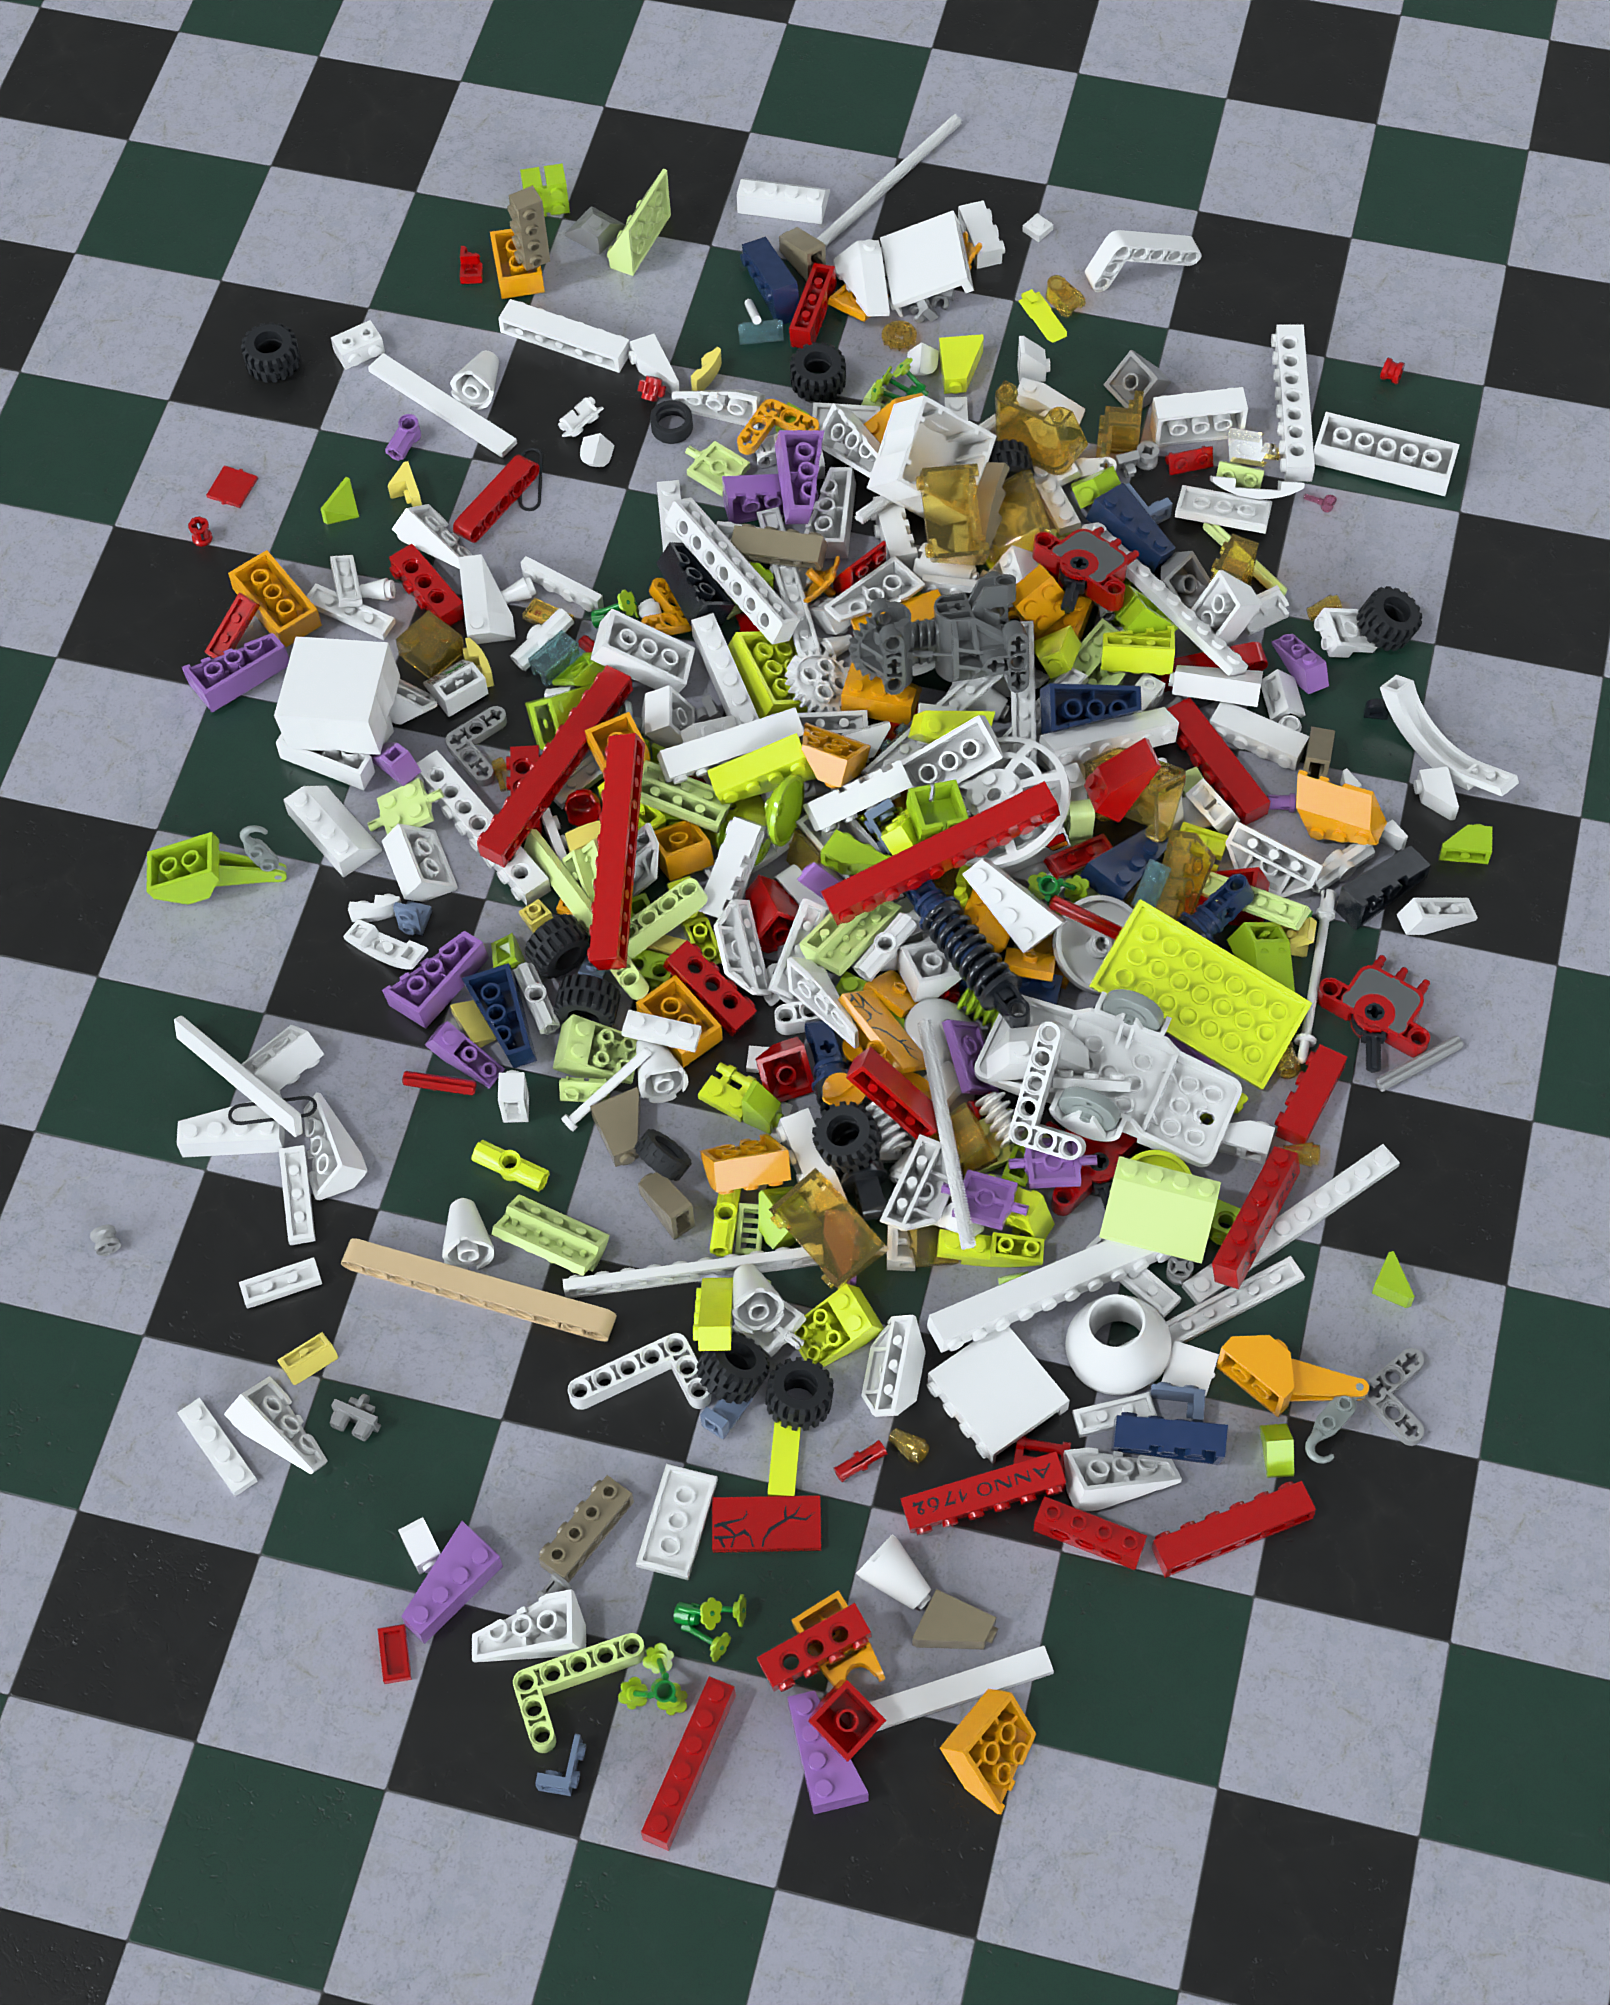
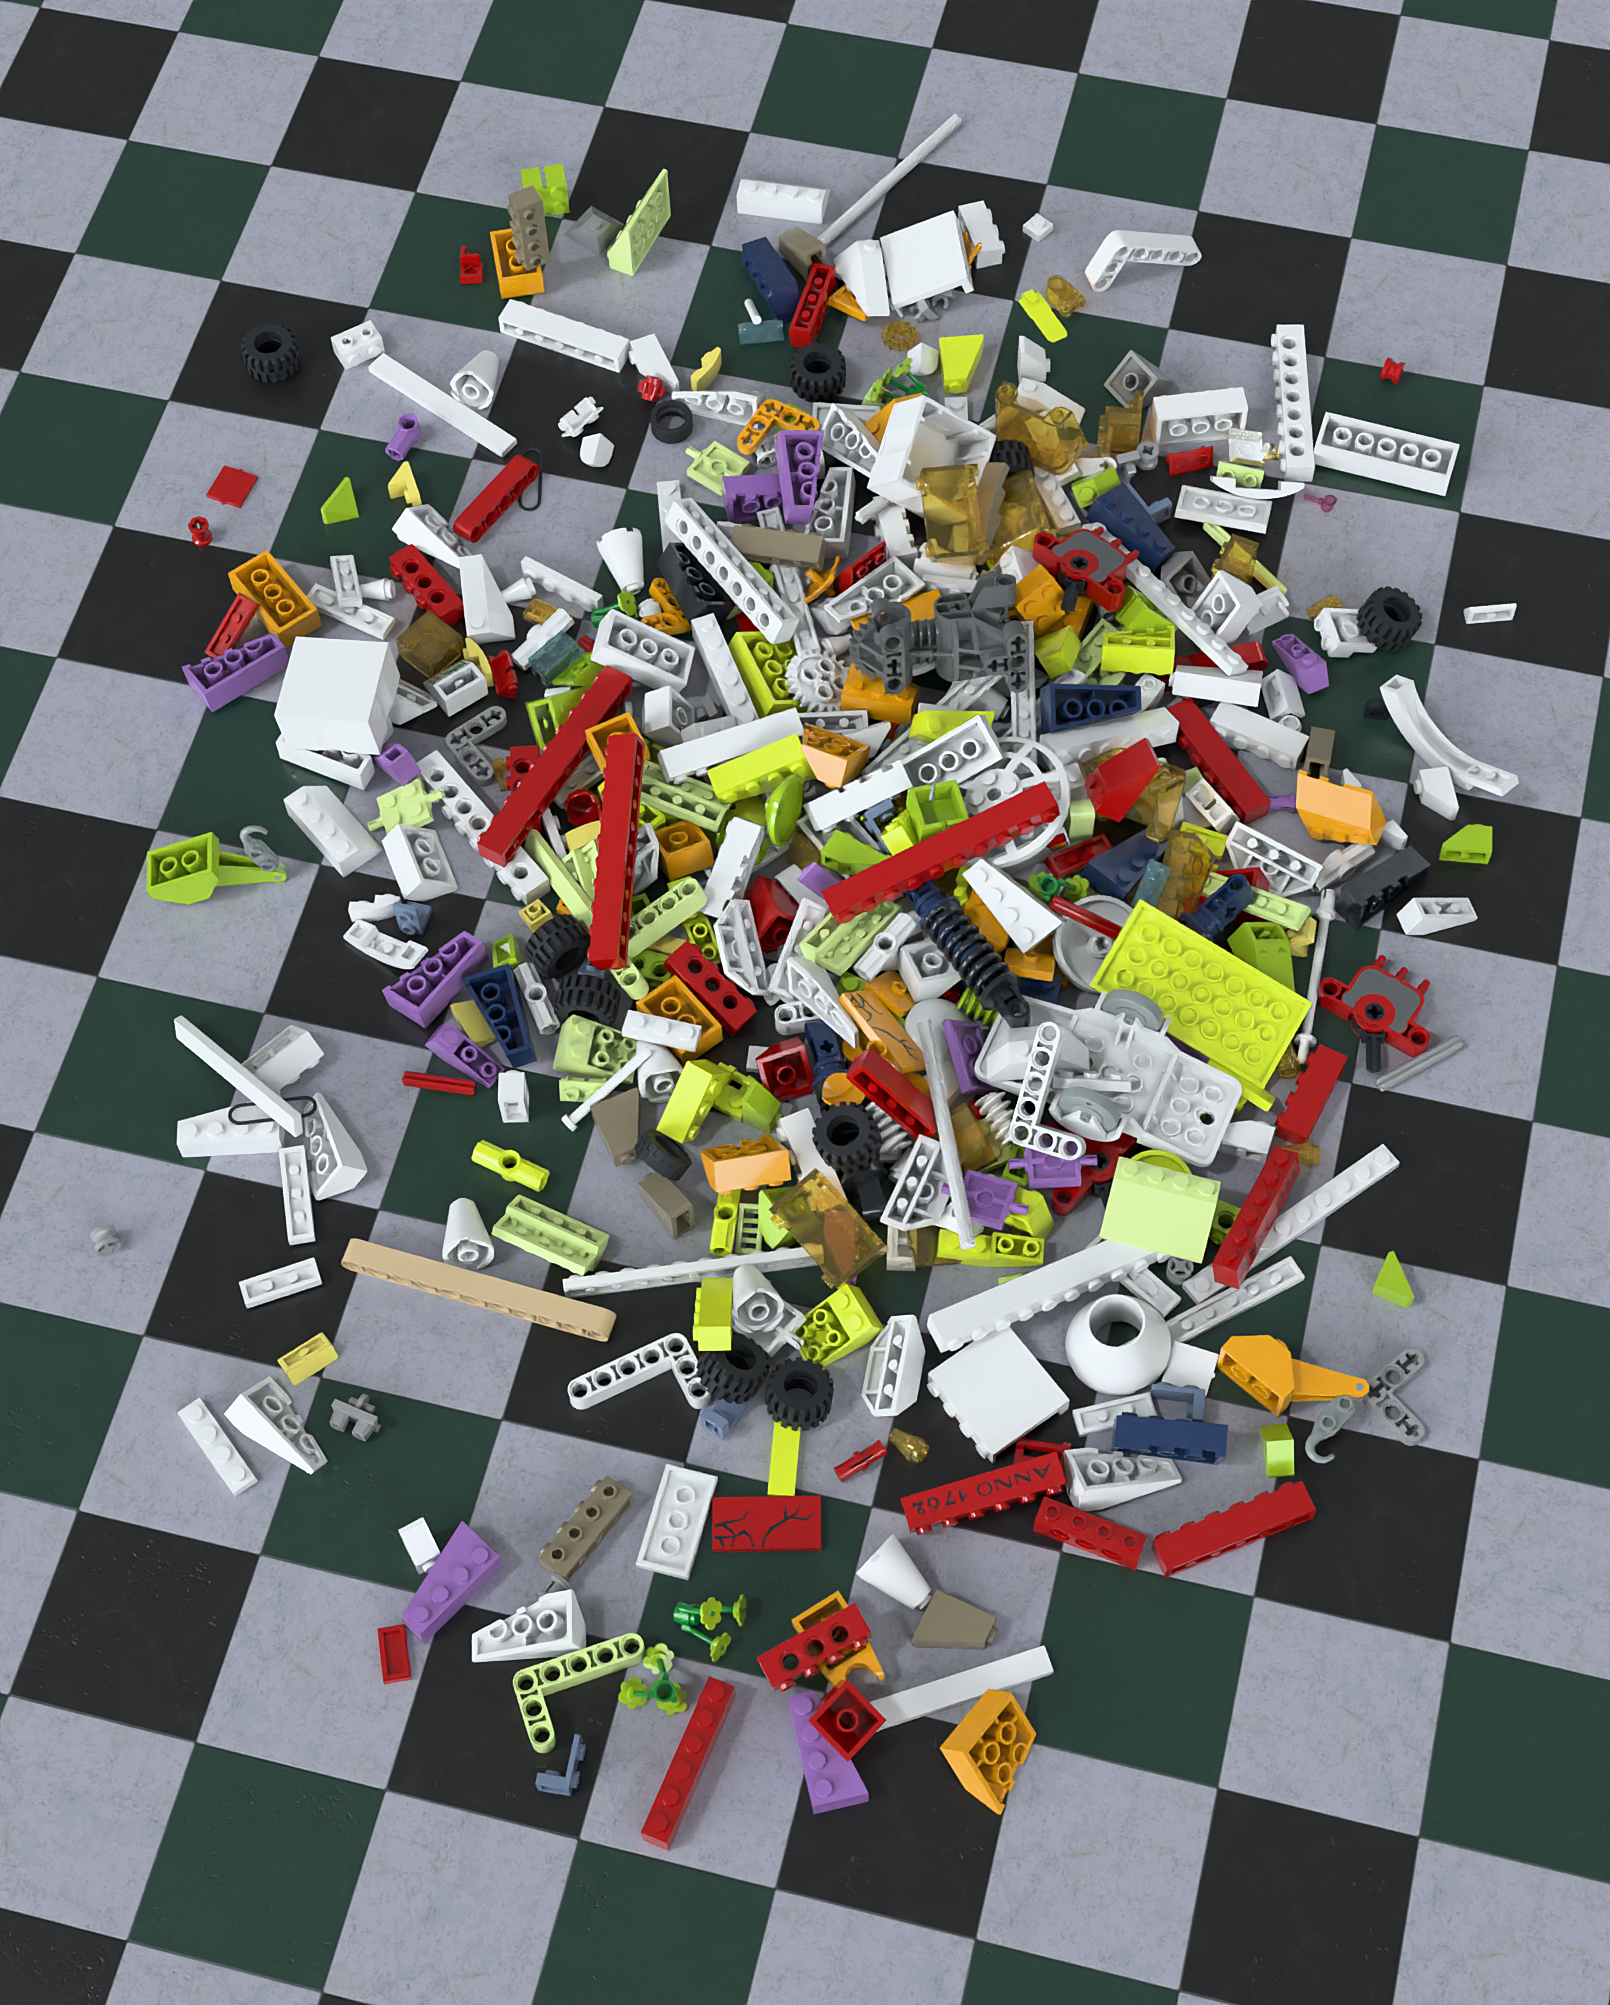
none -> red hinge [487,650,519,700]
none -> white cone [596,528,644,595]
none -> neon yellow wedge [656,1059,731,1143]
none -> neon yellow tile [1207,1059,1276,1112]
none -> white slope [1464,603,1517,624]

